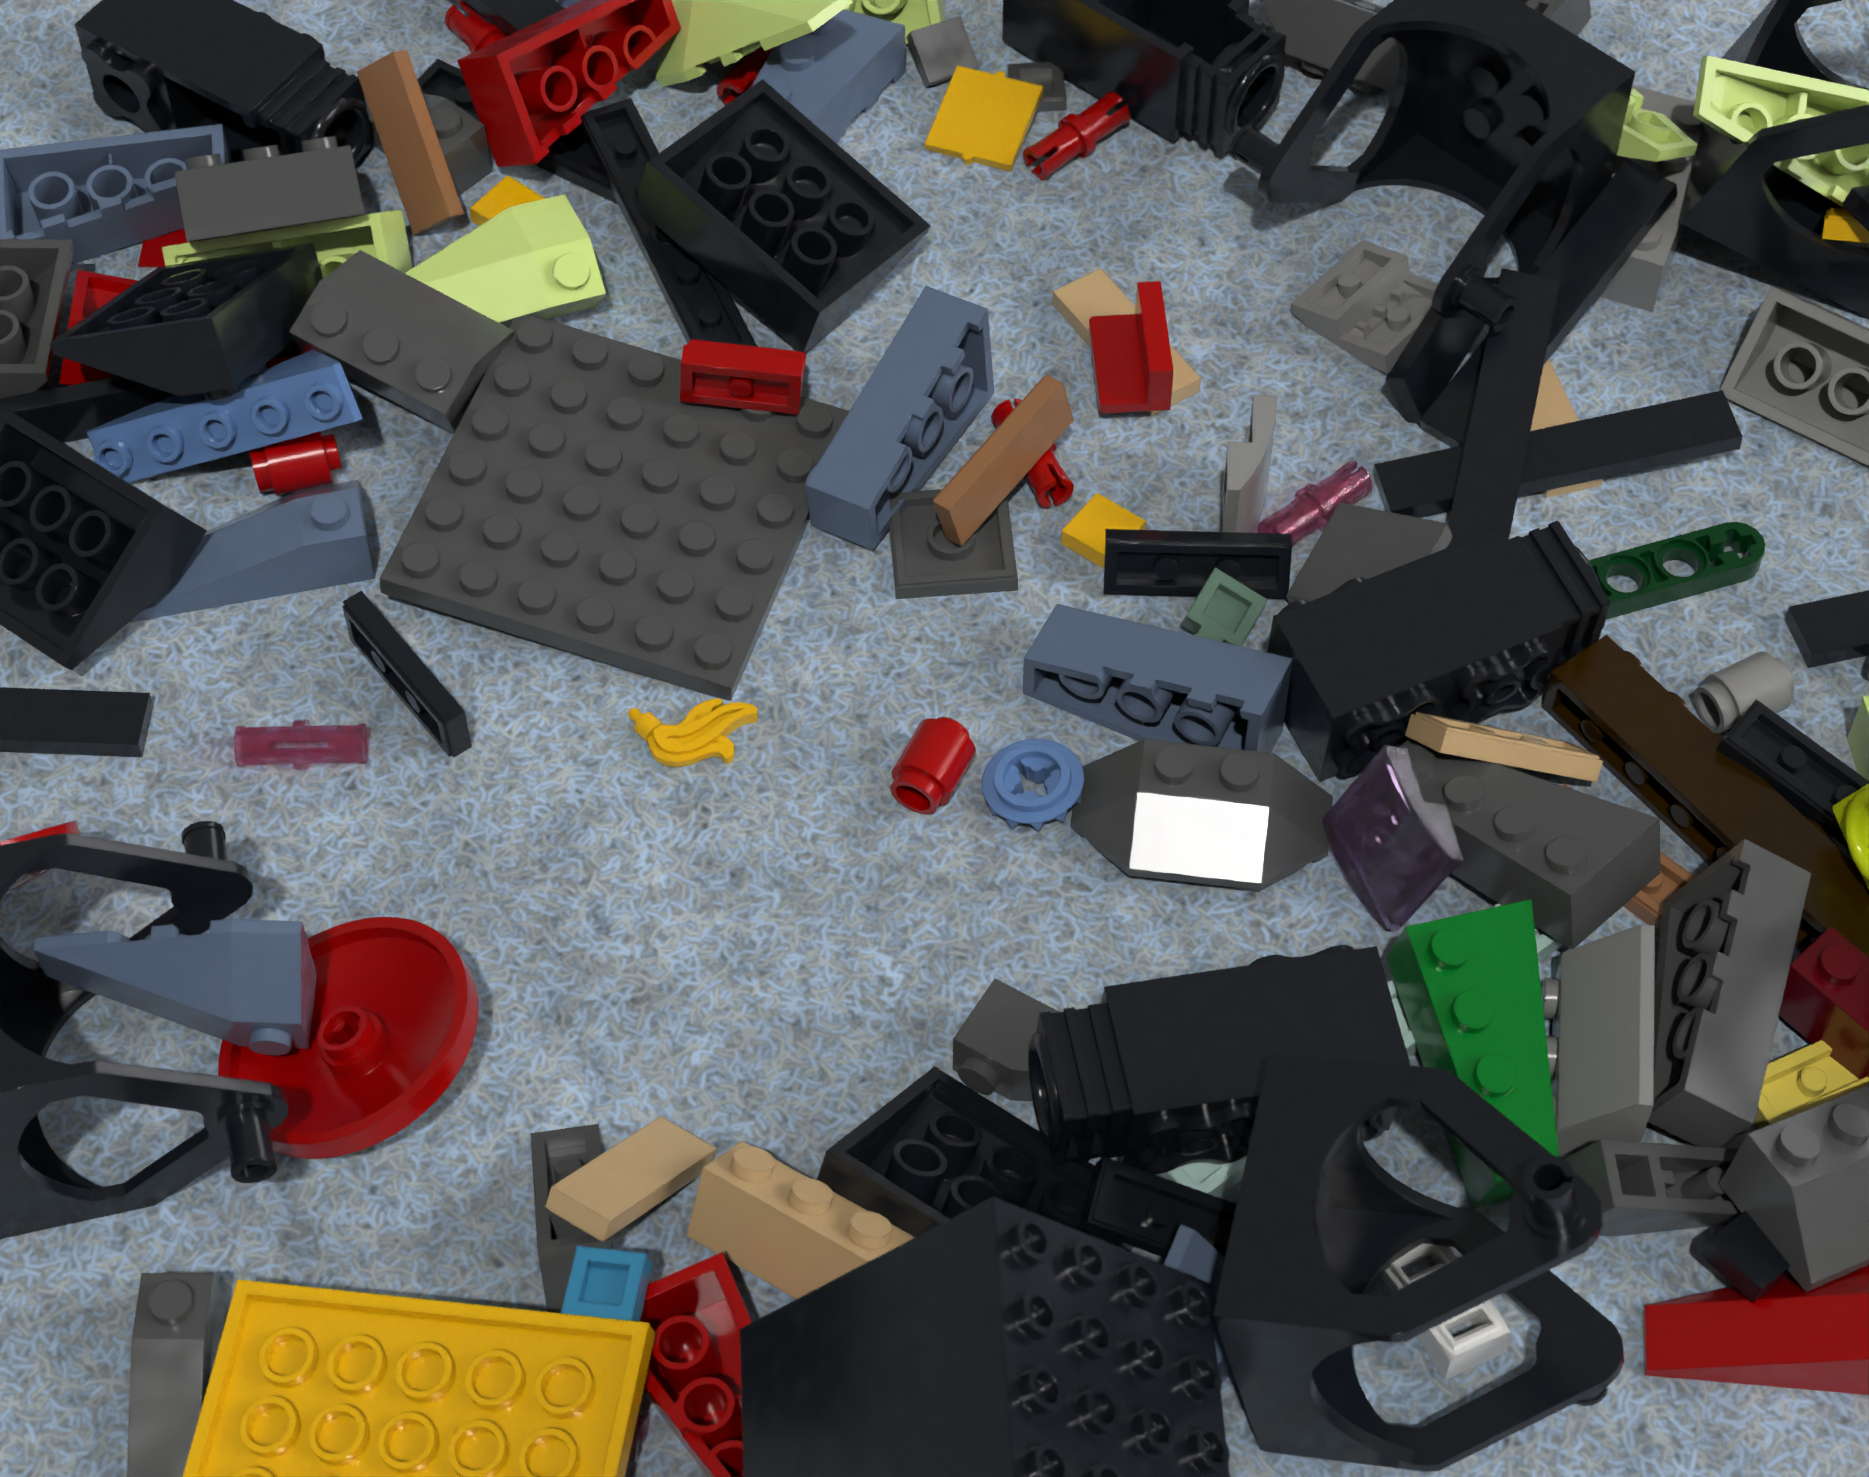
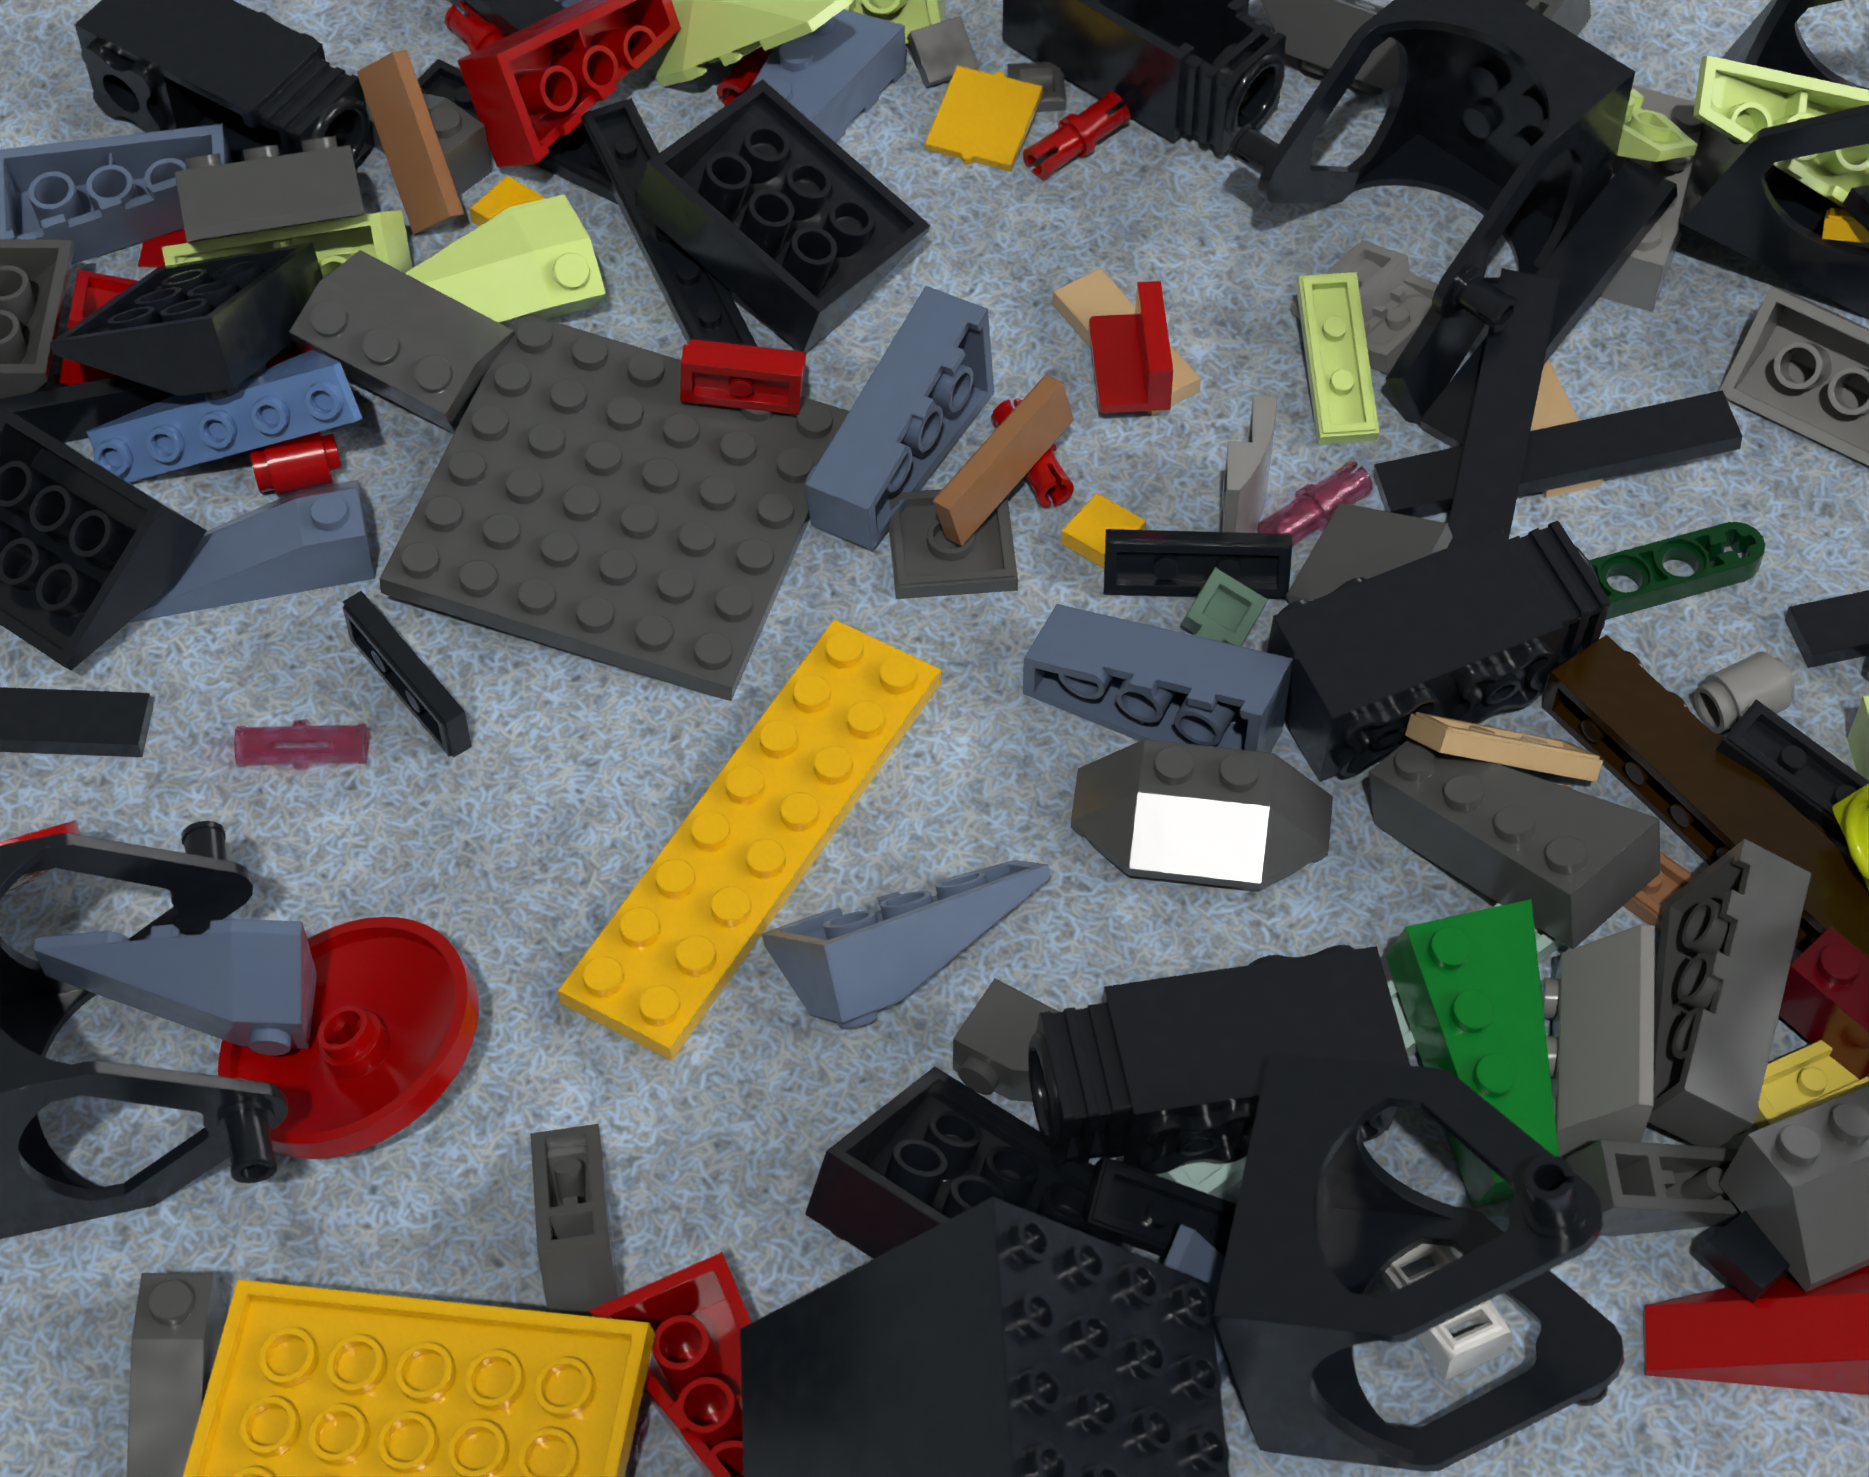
tan tile [545,1116,717,1242] -> none
dark azure plate [561,1246,652,1322] -> none
yellow piece [628,698,758,767] -> none
tan brick [686,1141,915,1299] -> none
red brick [890,717,976,814] -> none
medium blue gear [982,739,1085,832] -> none
clear purple slope [1322,745,1463,932] -> none
none -> yellow plate [558,619,942,1061]
none -> sand blue wedge [762,860,1051,1028]
none -> yellowish green tile [1296,272,1379,445]

